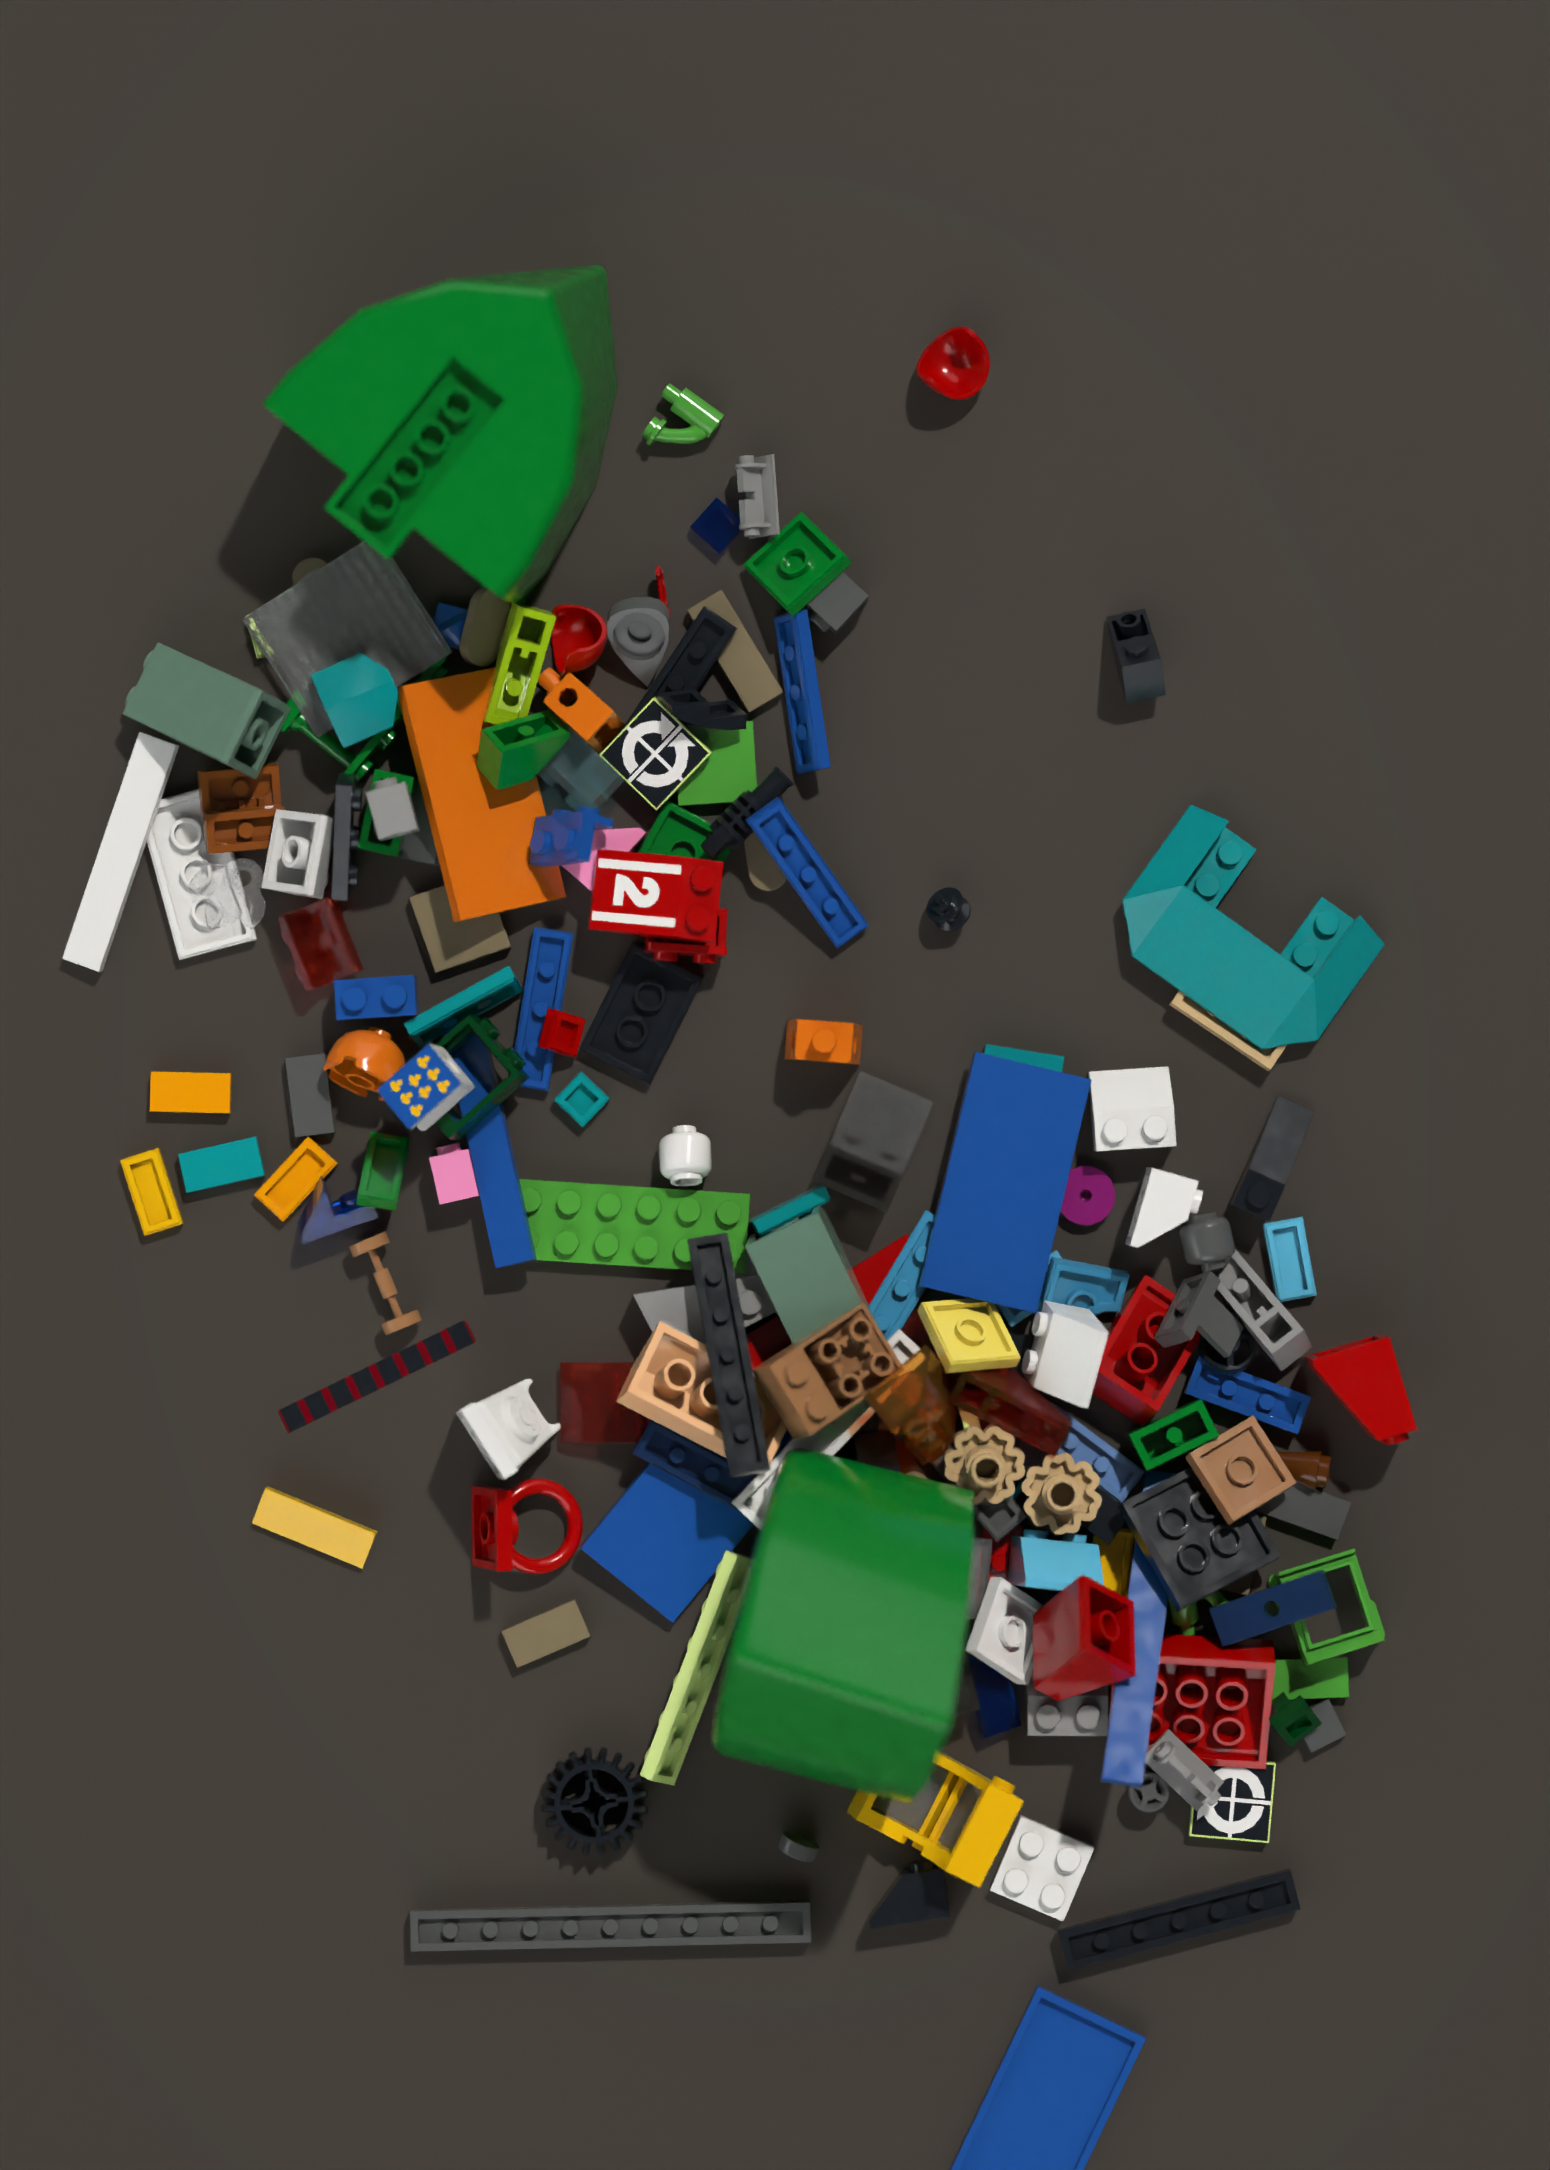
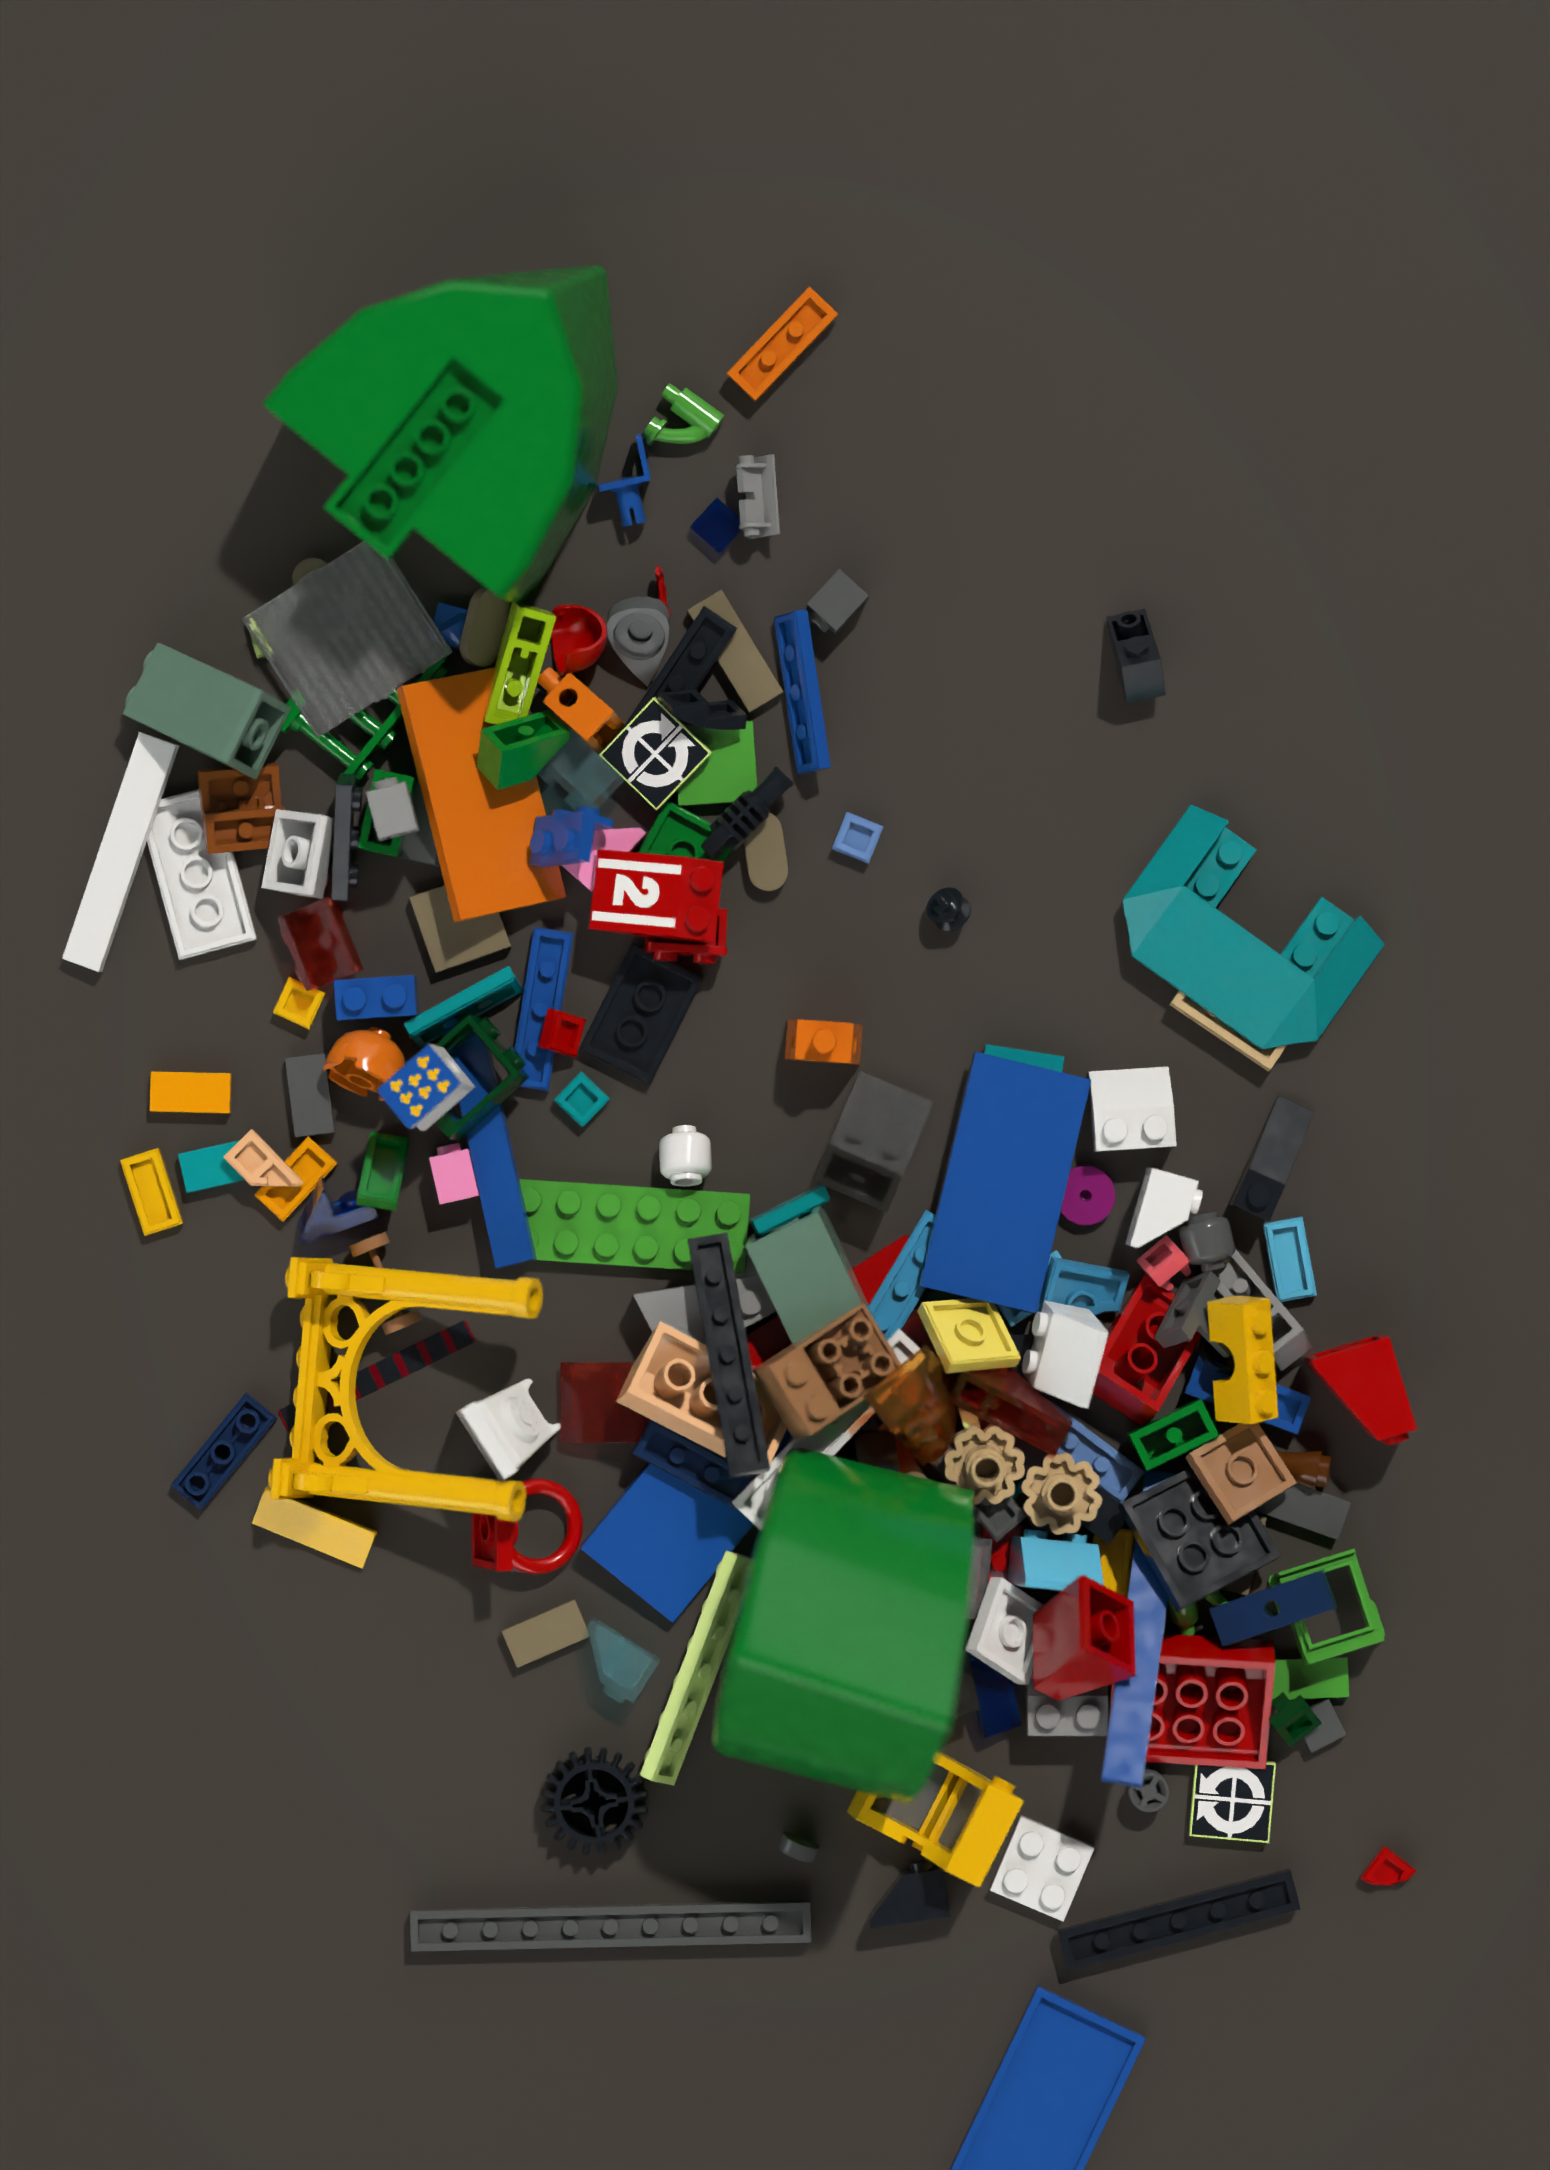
clear plate [189,858,266,929] -> none
teal slope [311,653,398,749] -> none
green tile [743,511,852,617] -> none
blue tile [746,796,869,949] -> none
red helmet [916,326,990,400] -> none
light grey hinge [1145,1729,1224,1811] -> none
none -> dark blue tile [170,1392,278,1511]
none -> light nougat tile [223,1129,304,1186]
none -> yellow arch [268,1257,543,1522]
none -> yellow tile [273,977,327,1030]
none -> clear light blue slope [588,1616,660,1704]
none -> blue bracket [597,433,651,527]
none -> orange plate [727,286,838,402]
none -> medium blue tile [832,812,884,864]
none -> coral tile [1136,1235,1191,1291]
none -> yellow arch [1207,1295,1278,1424]
none -> red tile [1359,1845,1417,1886]

